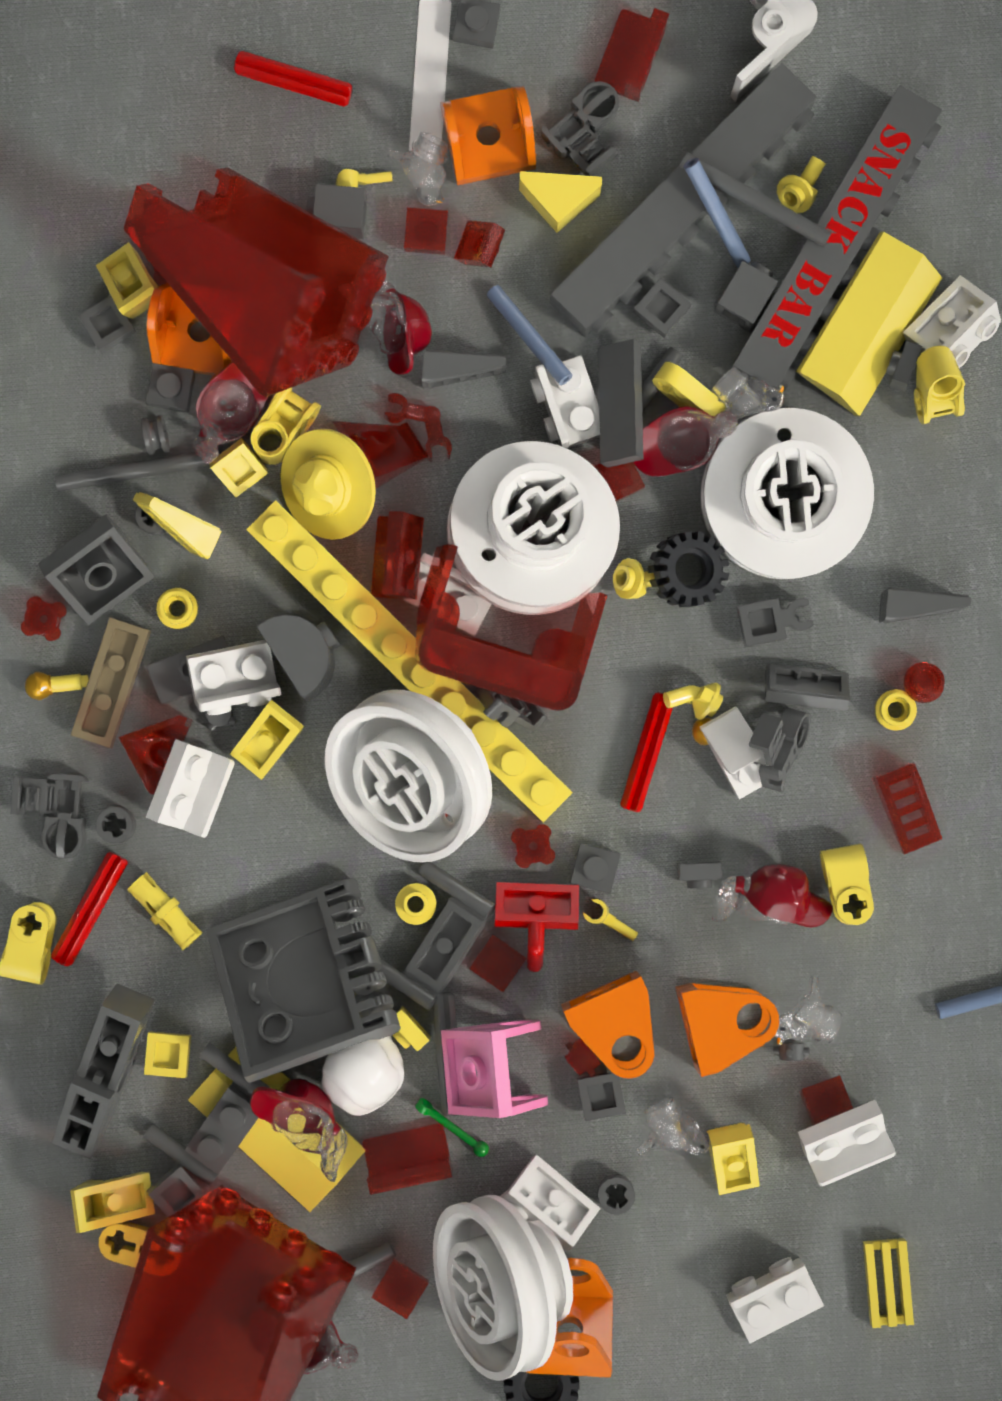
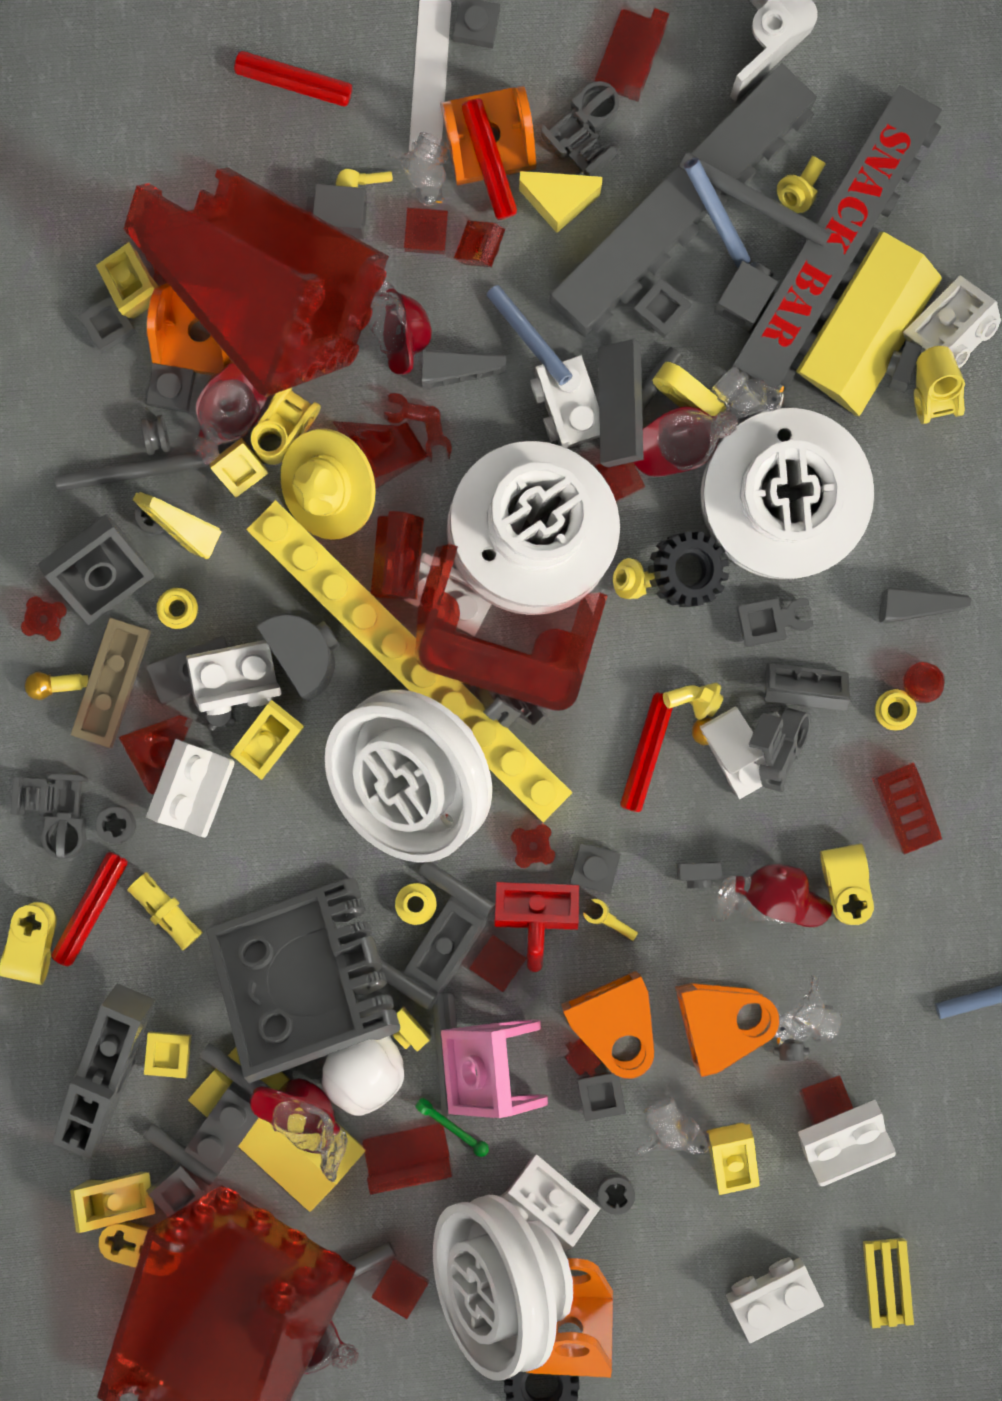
none -> red axle [462,98,517,220]

